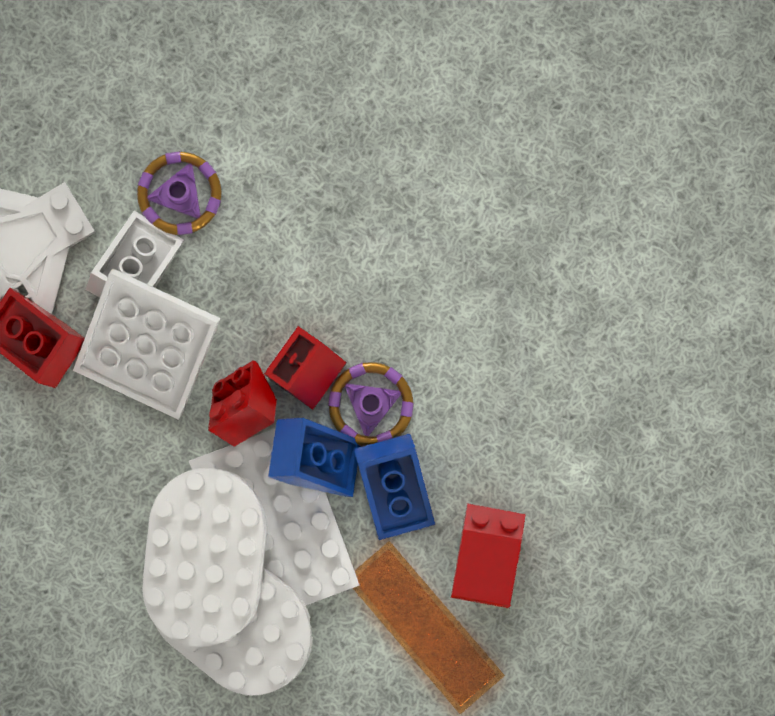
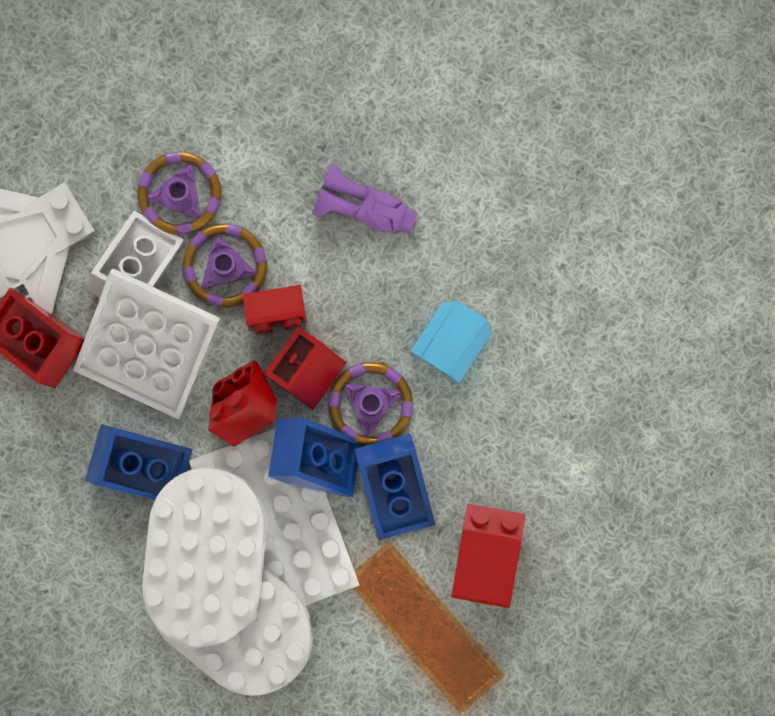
none -> blue slope [85,424,192,500]
none -> medium lavender piece [182,223,267,308]
none -> red slope [243,285,307,335]
none -> medium lavender piece [312,163,418,234]
none -> medium azure slope [410,301,491,385]

